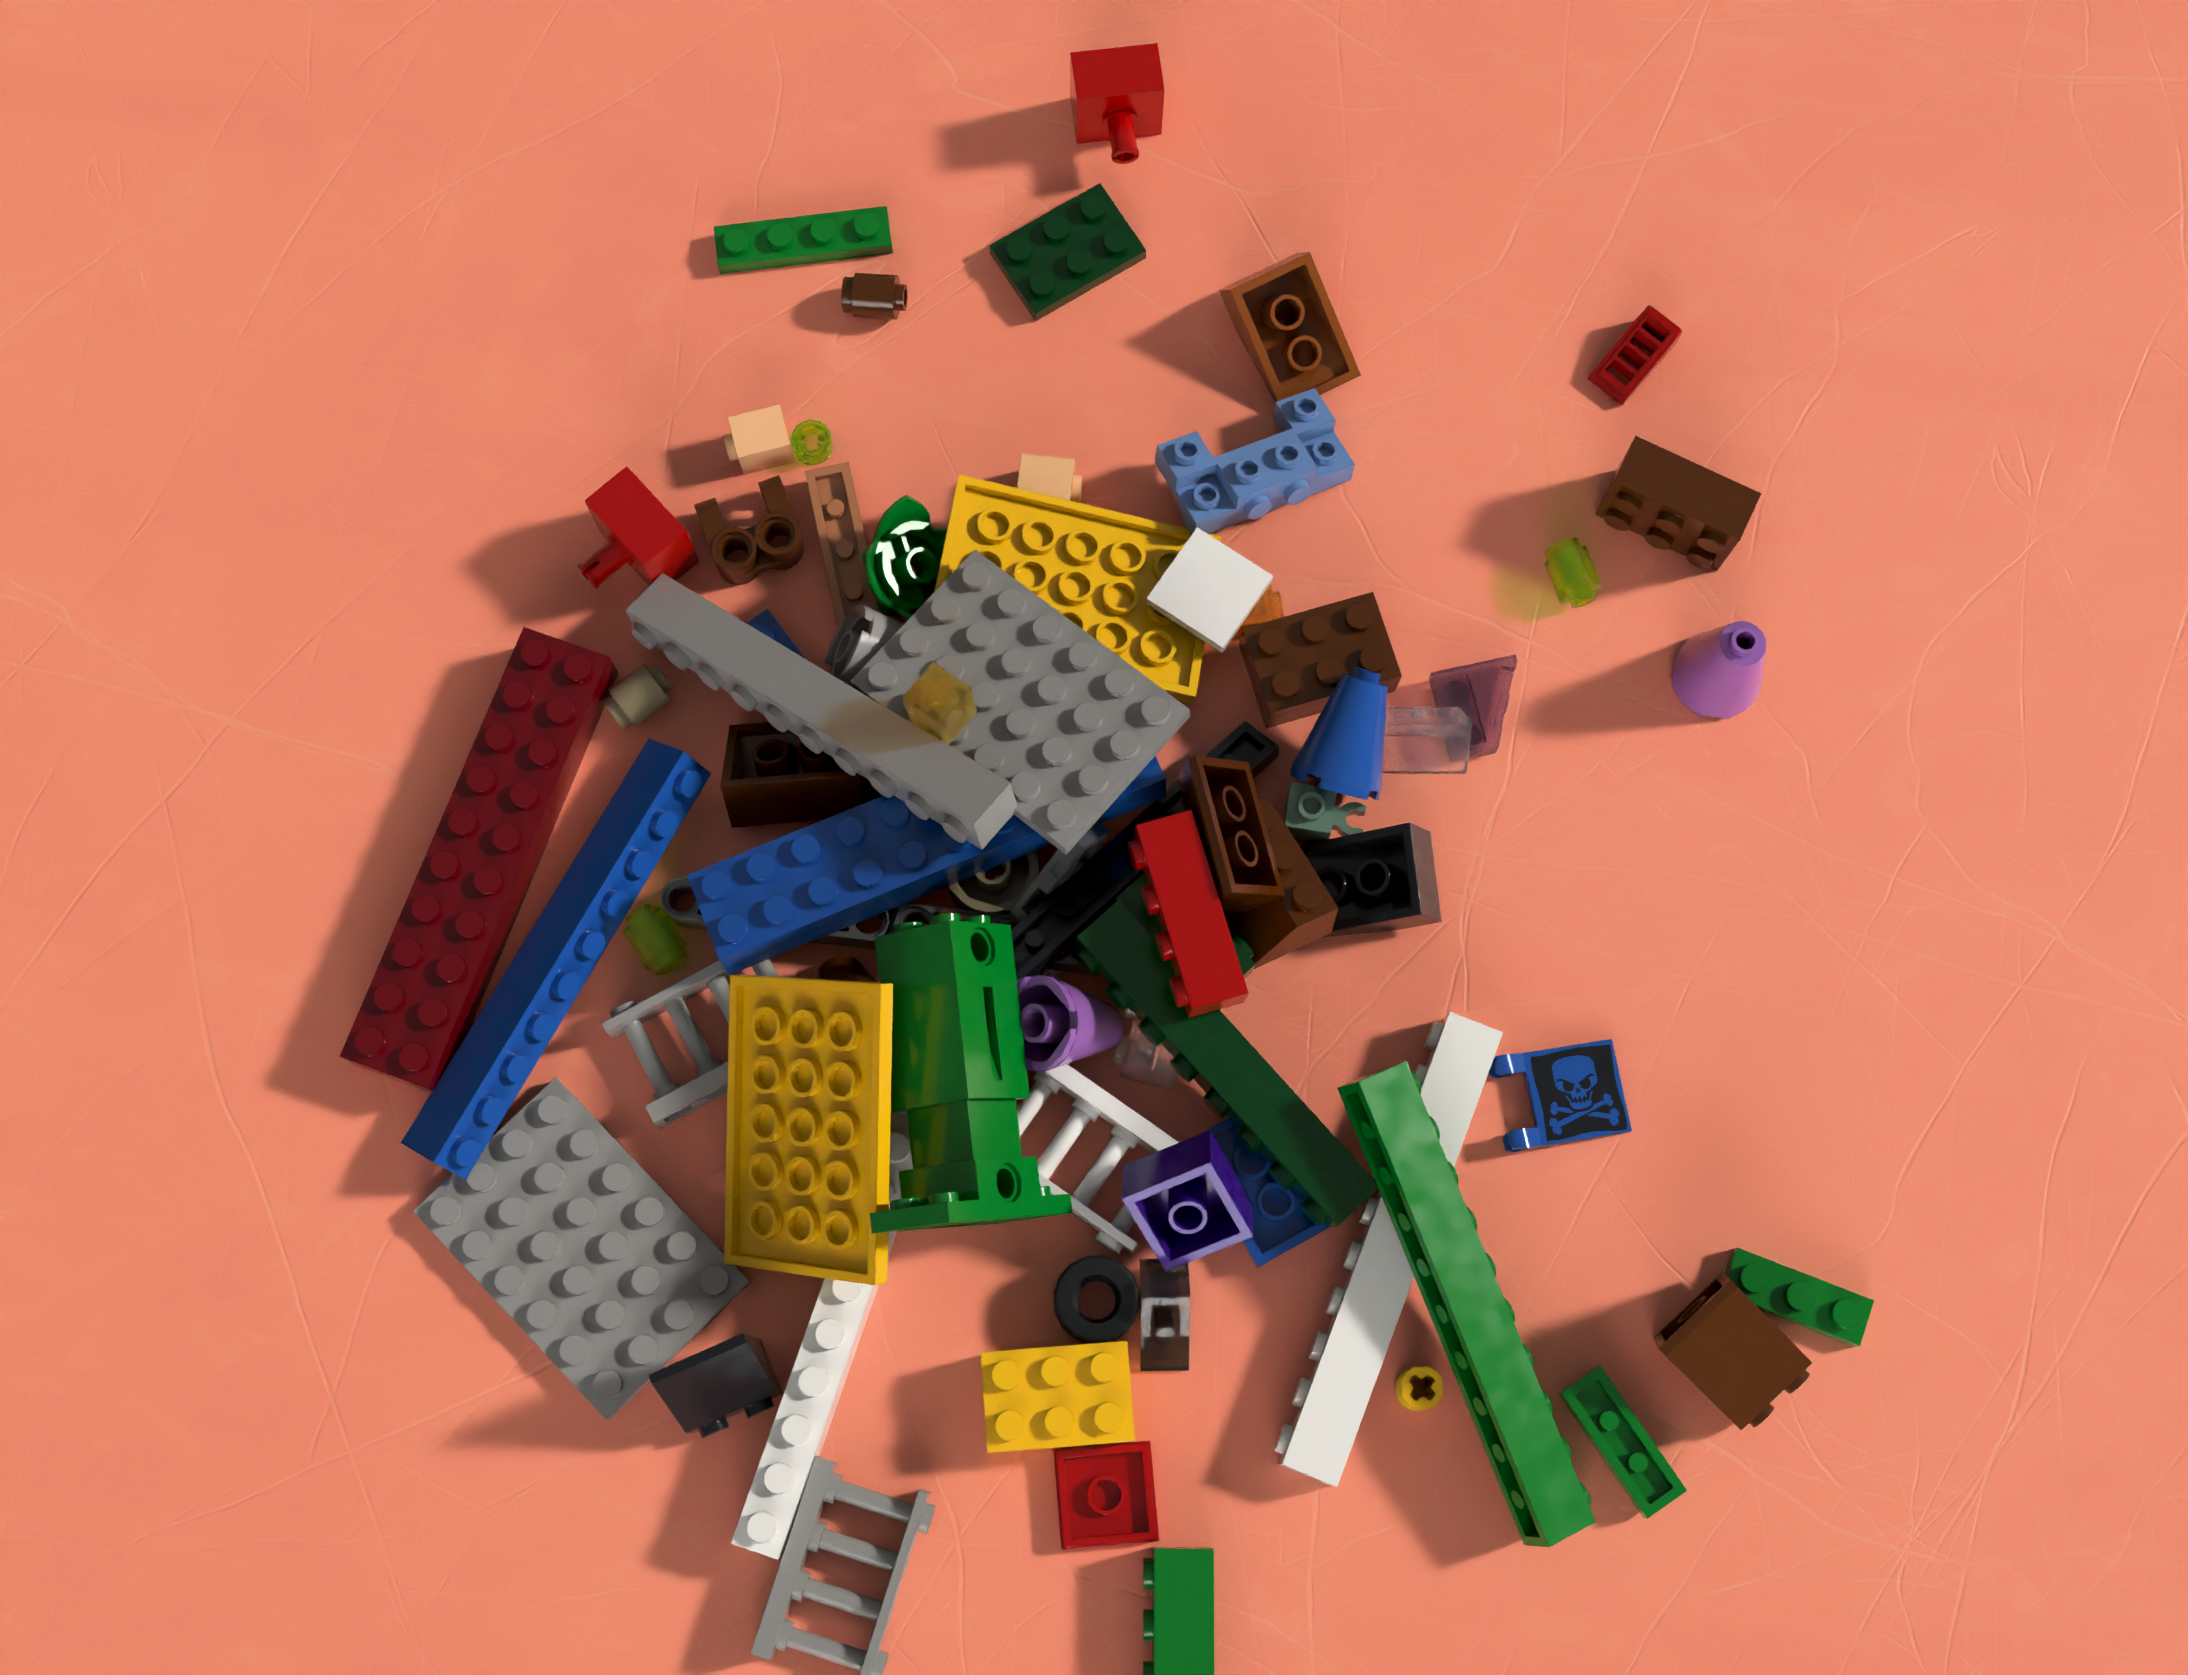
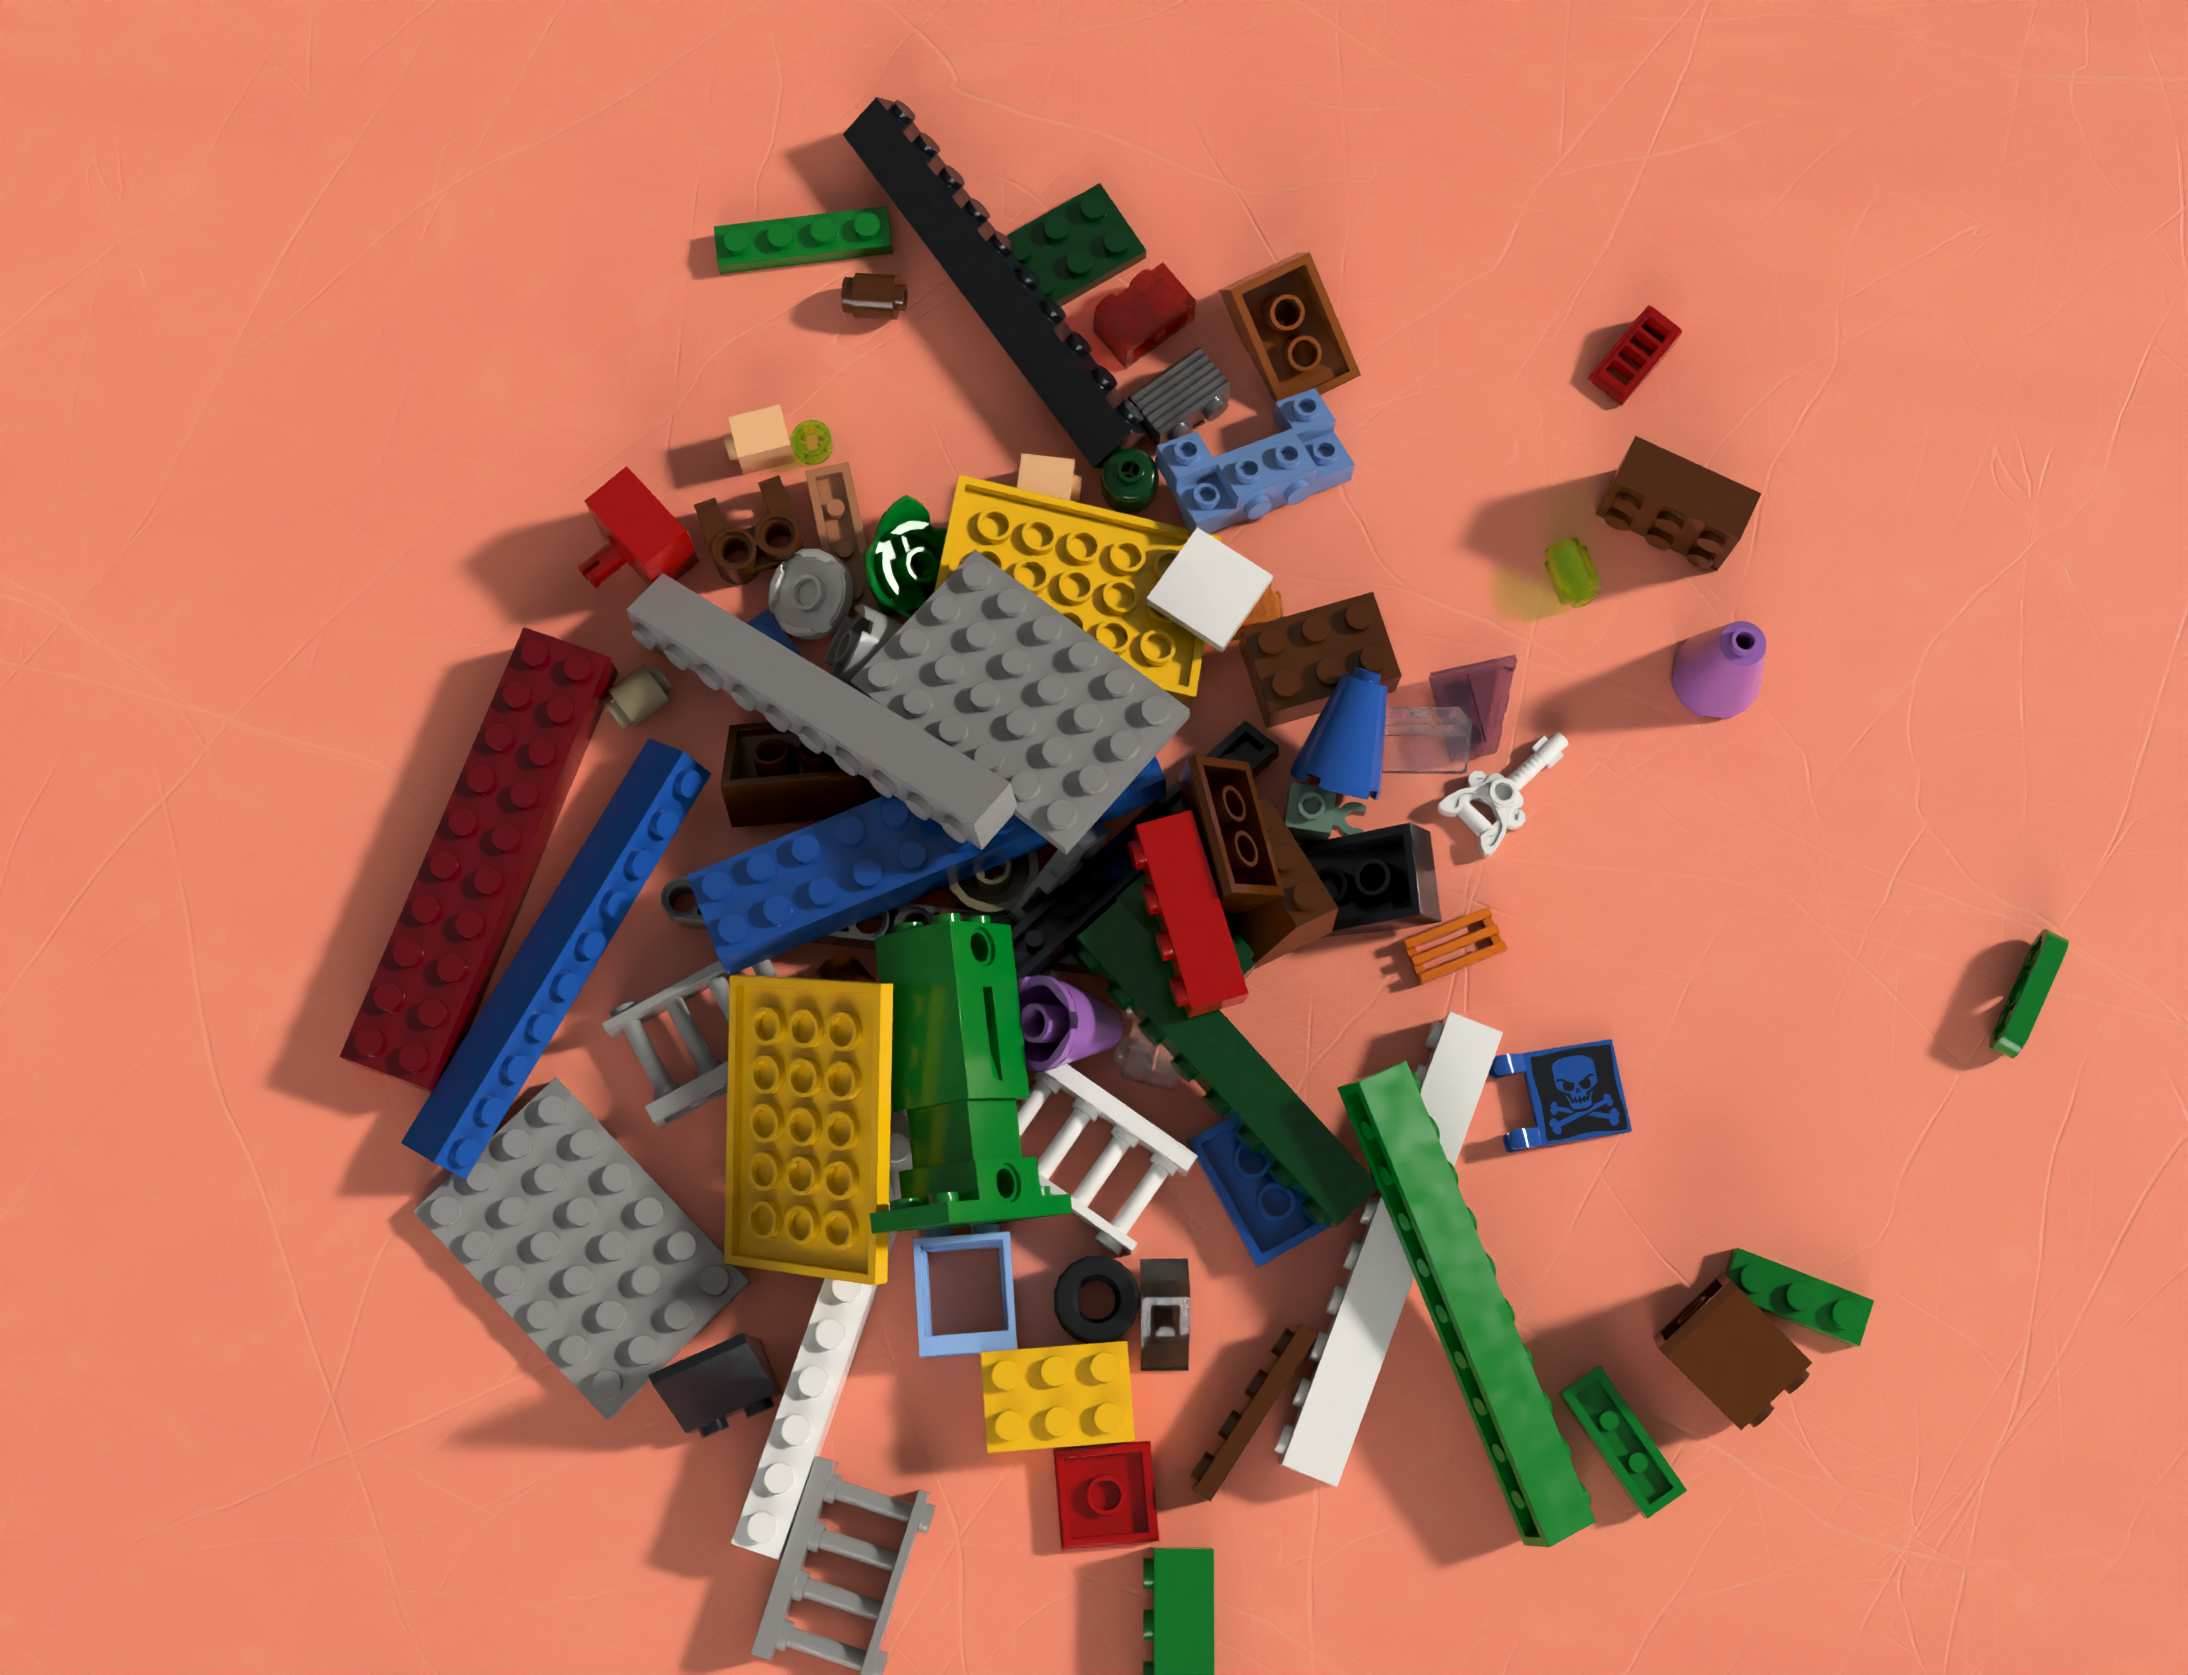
clear neon green brick [623,904,689,976] -> none
clear yellow brick [903,661,977,745] -> none
red brick [1070,43,1165,164] -> none
dark purple brick [1122,1130,1254,1272] -> none
yellow bush [1394,1366,1444,1411] -> none
none -> white tile [768,549,854,639]
none -> black brick [843,97,1150,468]
none -> light blue window [913,1224,1018,1359]
none -> clear red brick [1093,262,1196,369]
none -> dark green head [1100,448,1159,514]
none -> flat silver brick [1128,347,1231,447]
none -> reddish brown plate [1190,1324,1318,1502]
none -> orange tile [1402,907,1508,986]
none -> white piece [1437,732,1569,857]
none -> green beam [1989,929,2069,1059]

